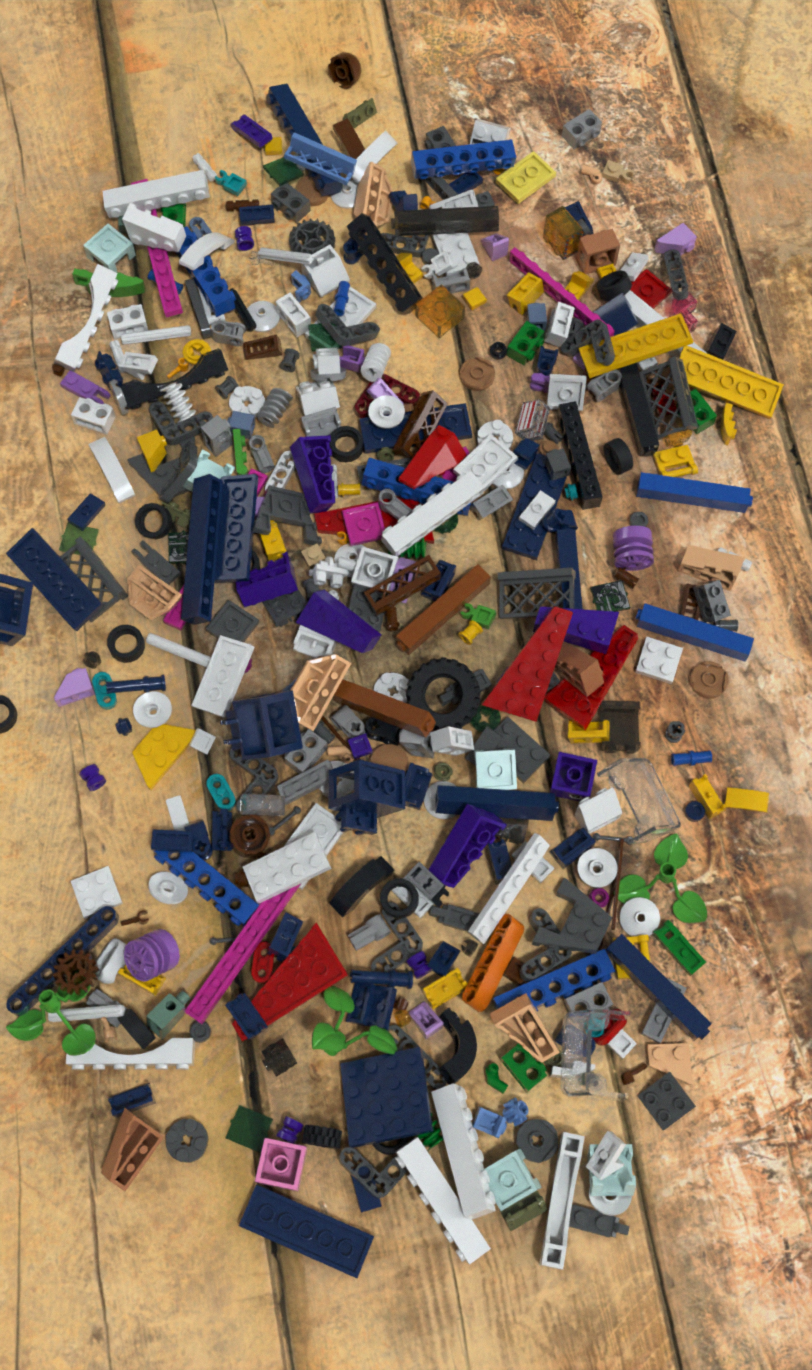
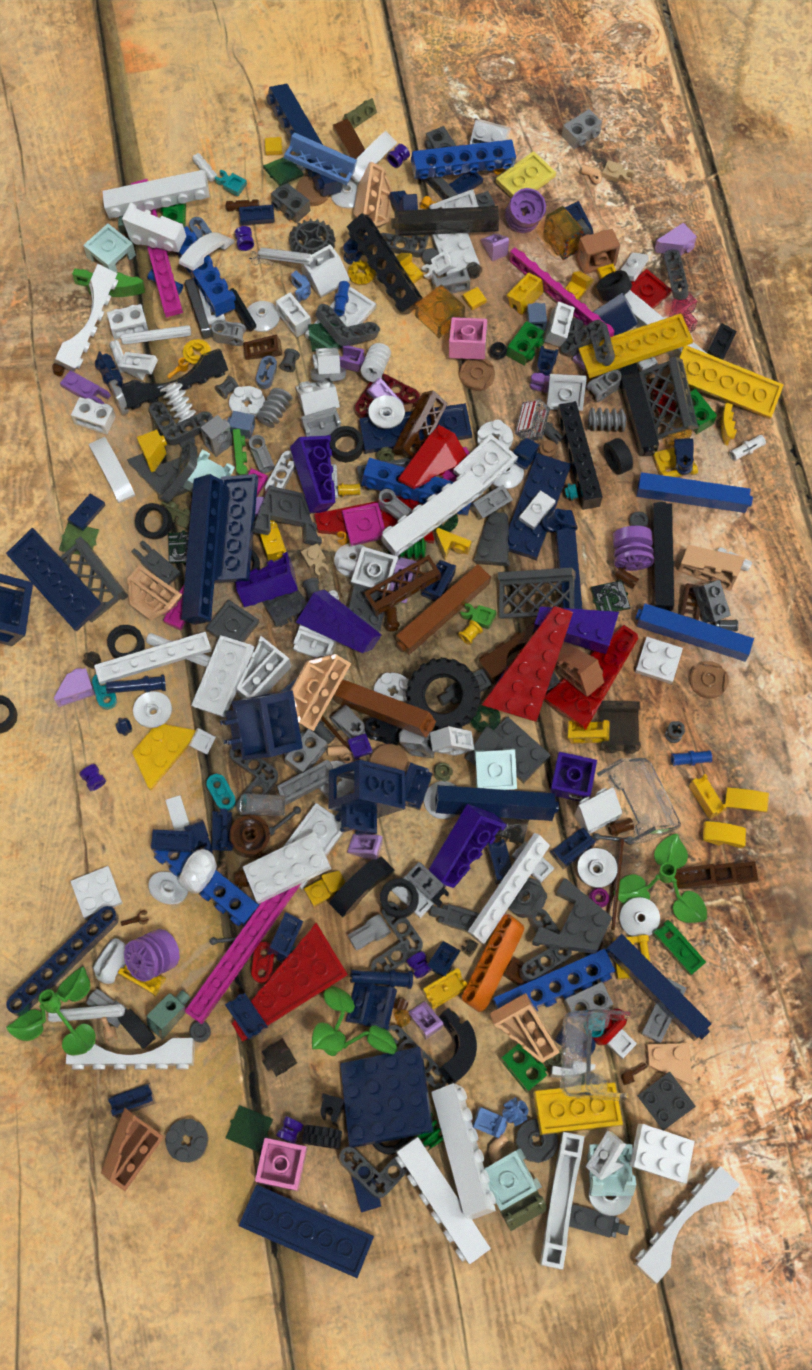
reddish brown gear [53,950,99,996] -> none
dark purple plate [230,114,273,148] -> none
white hips [309,556,348,589] -> none
reddish brown cylinder [328,52,362,89] -> none
green arm [485,1063,508,1094] -> none
dark grey brick [545,448,571,481] -> none
dark blue tile [685,801,705,822] -> none
none -> white plate [94,632,211,685]
none -> white piece [179,849,217,894]
none -> white wedge [236,636,291,699]
none -> sand blue beam [256,356,277,389]
none -> yellow slope [304,871,346,907]
none -> black hinge [320,1093,344,1126]
none -> lavender slope [347,834,383,860]
none -> yellow gear [348,259,376,285]
none -> dark purple wheel [387,143,410,168]
none -> yellow slope [435,528,472,560]
none -> bright pink brick [449,317,487,359]
none -> dark grey wing [474,512,510,566]
none -> reddish brown arch [478,622,535,684]
none -> light nougat arm [488,1134,509,1164]
none -> medium lavender wheel [505,188,546,233]
none -> dark grey plate [509,878,547,919]
none -> yellow plate [533,1083,623,1135]
none -> light grey piece [588,407,626,432]
none -> reddish brown pin [608,818,634,837]
none -> white plate [630,1124,695,1184]
none -> white arch [634,1166,740,1284]
none -> black brick [651,501,674,612]
none -> dark blue piece [674,438,694,475]
none -> reddish brown slope [675,861,759,890]
none -> yellow slope [703,821,746,849]
none -> white pin [729,435,766,461]

